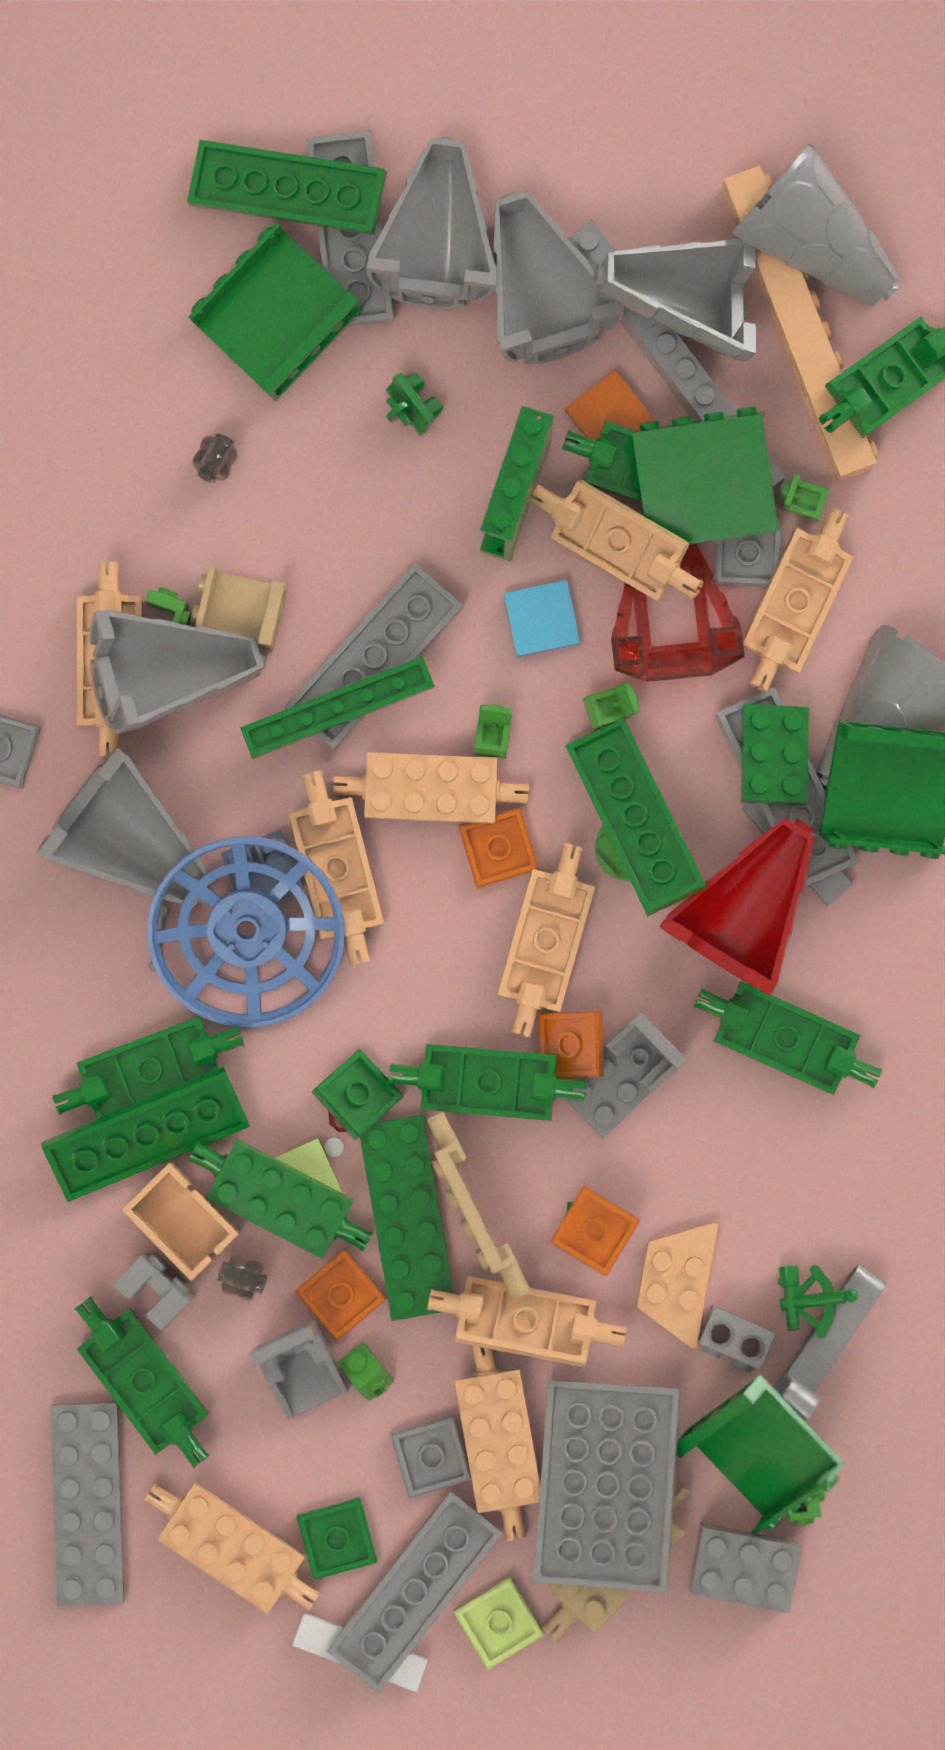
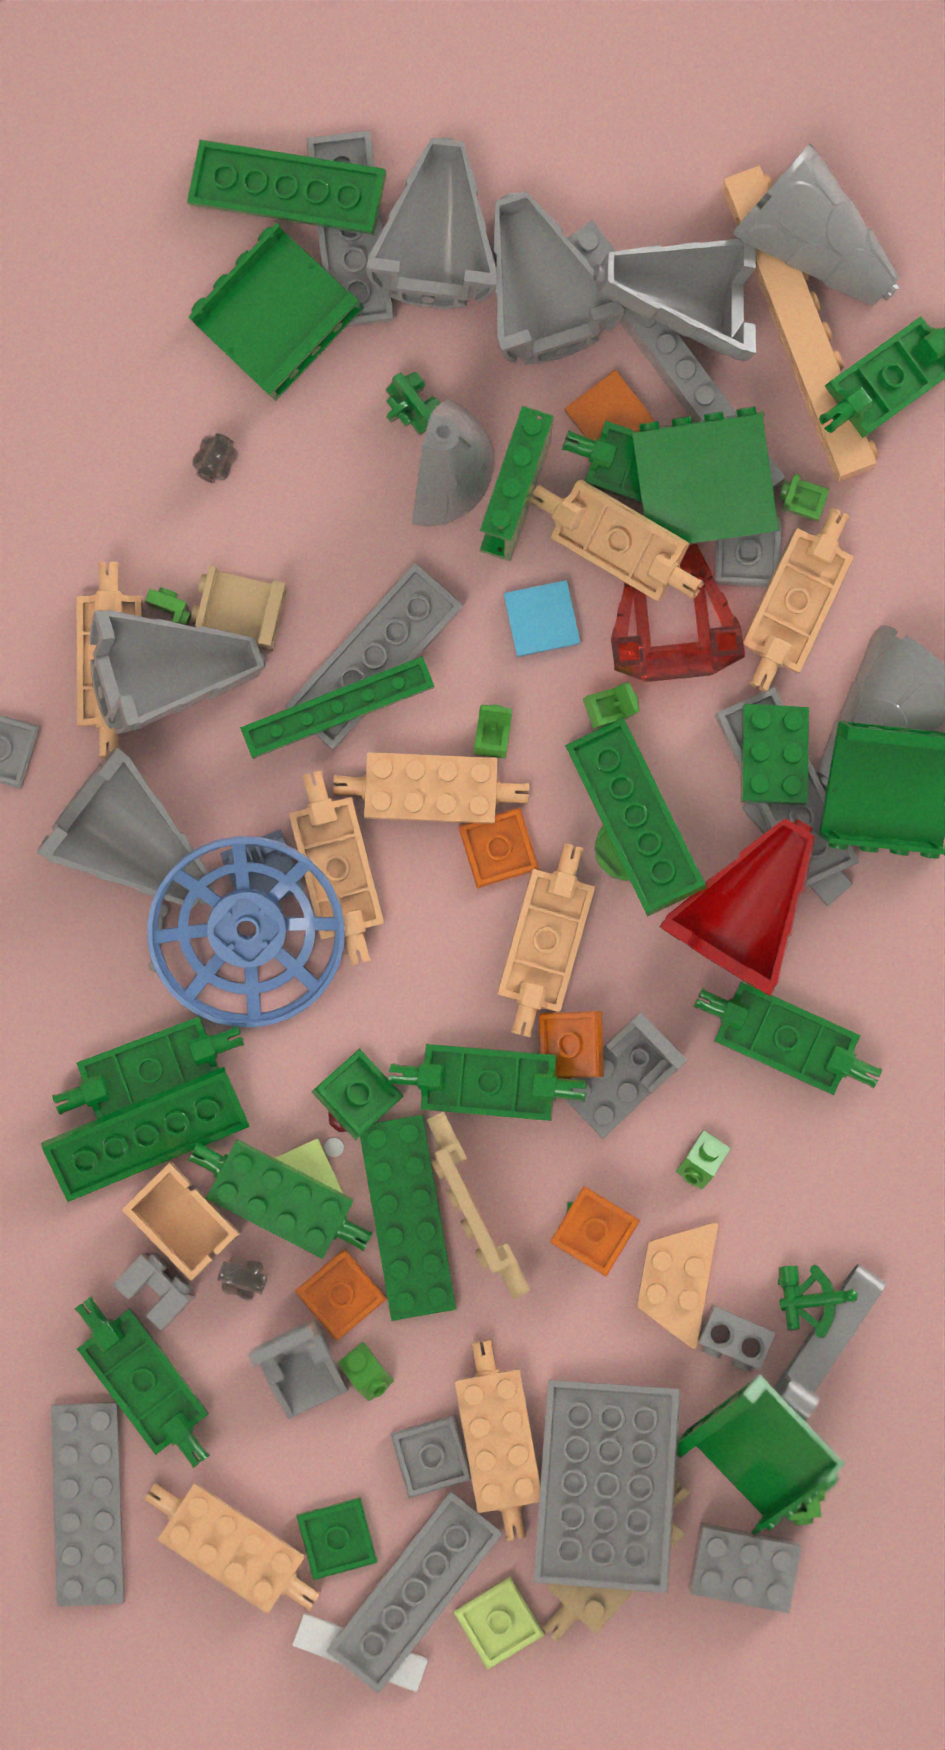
light nougat plate [427,1276,626,1367] -> none
none -> light grey cone [412,399,494,526]
none -> bright green bracket [676,1130,731,1189]

